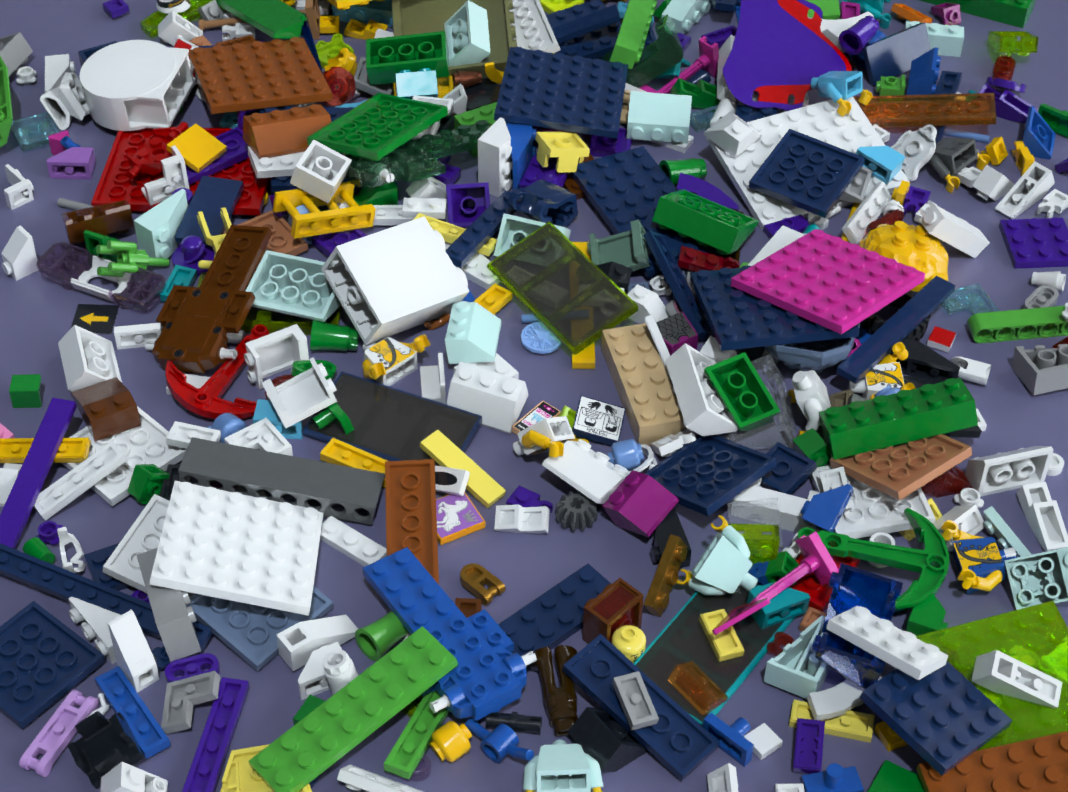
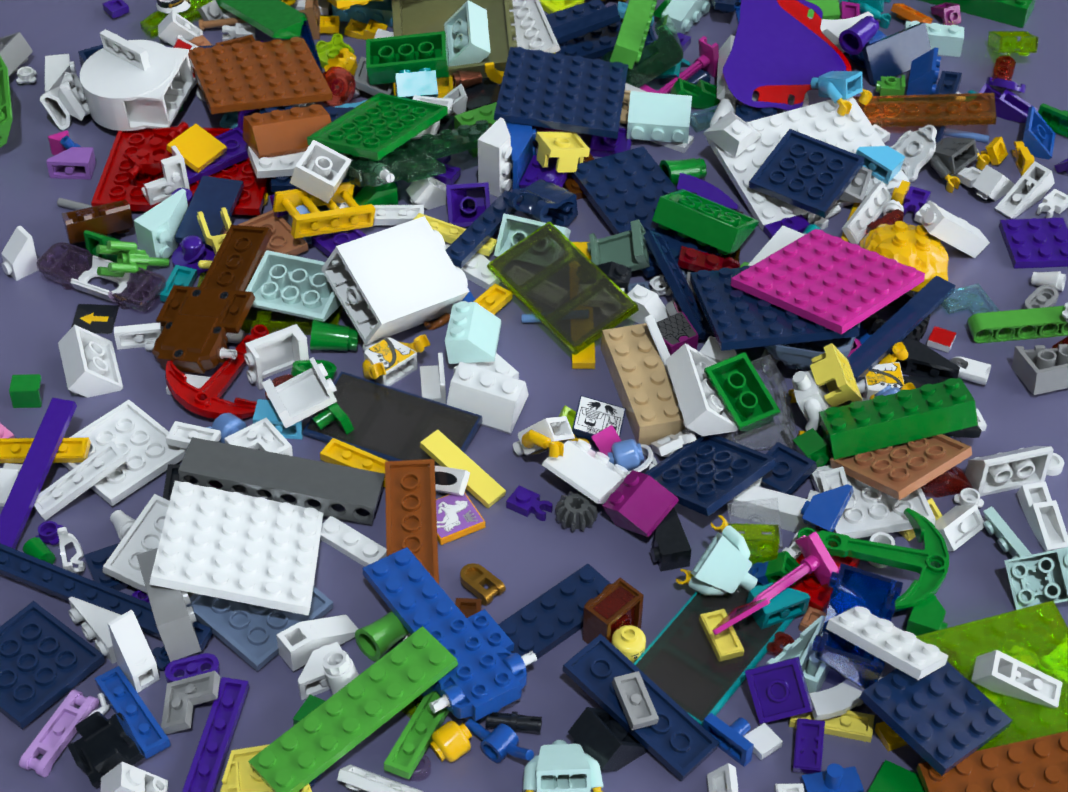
white bracket [4,164,34,210] -> none
clear light blue plate [10,111,60,151] -> none
reddish brown slope [71,377,141,441] -> none
green brick [127,464,170,504] -> none
white plate [402,197,447,219] -> none
white slope [494,504,550,534] -> none
tile [512,401,561,435] -> none
light blue wheel [521,322,563,354] -> none
dark brown piece [529,645,578,736] -> none
pearl gold plate [643,534,687,617] -> none
clear orange slope [668,661,728,715] -> none
dark purple plate [701,25,737,48] -> none
torso [941,520,1017,594] -> none
none -> white plate [100,29,151,71]
none -> white cone [110,510,136,540]
none -> dark pink tile [591,425,621,455]
none -> dark purple plate [745,656,814,724]
none -> light yellow panel [810,343,863,407]

